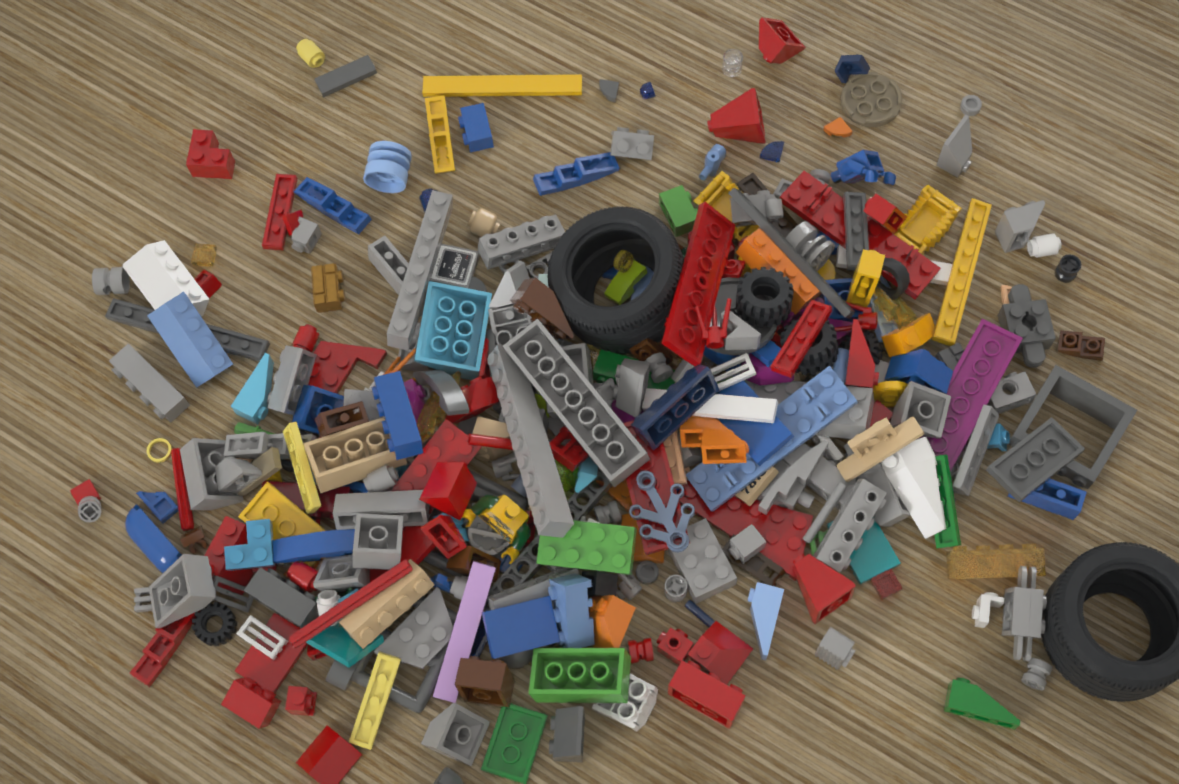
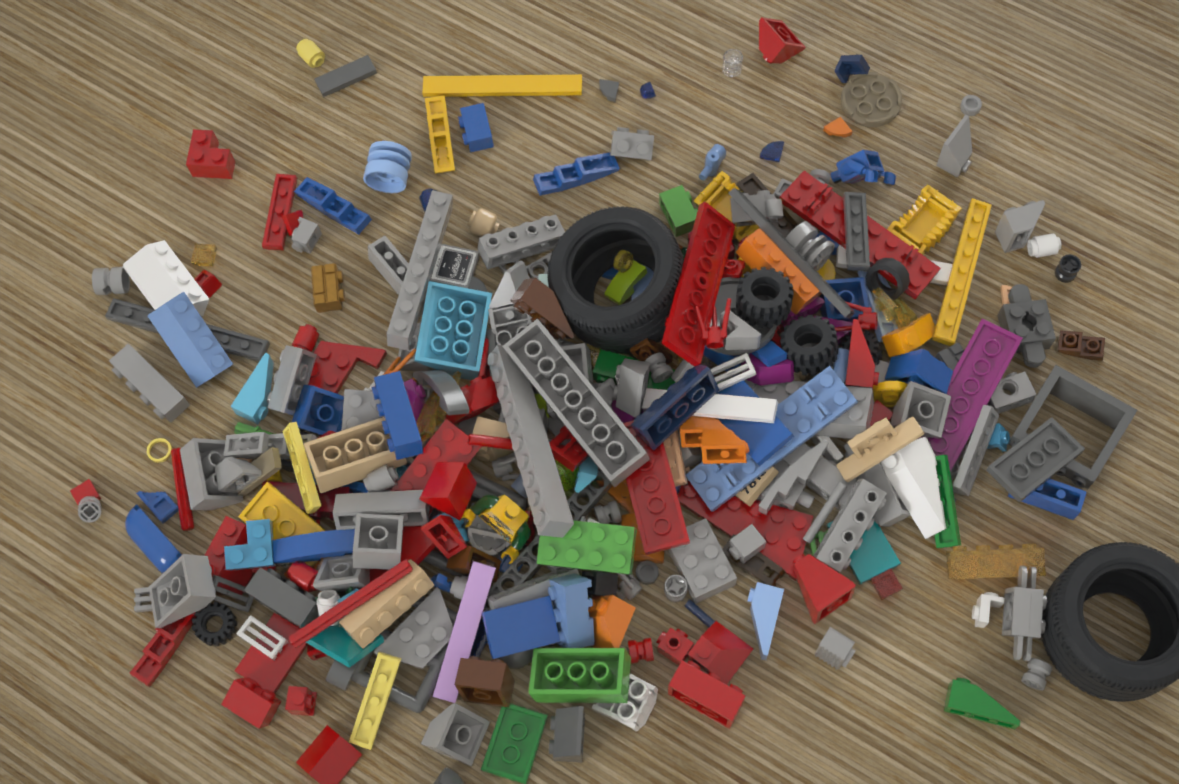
reddish brown tile [180,525,207,554] -> none
reddish brown slope [315,401,369,437] -> none
sand blue plant [629,471,695,553] -> none
red slope [707,88,766,144] -> none
red tile [770,300,832,378] -> none
yellow brick [846,249,885,307] -> none
red brick [863,193,907,234] -> none

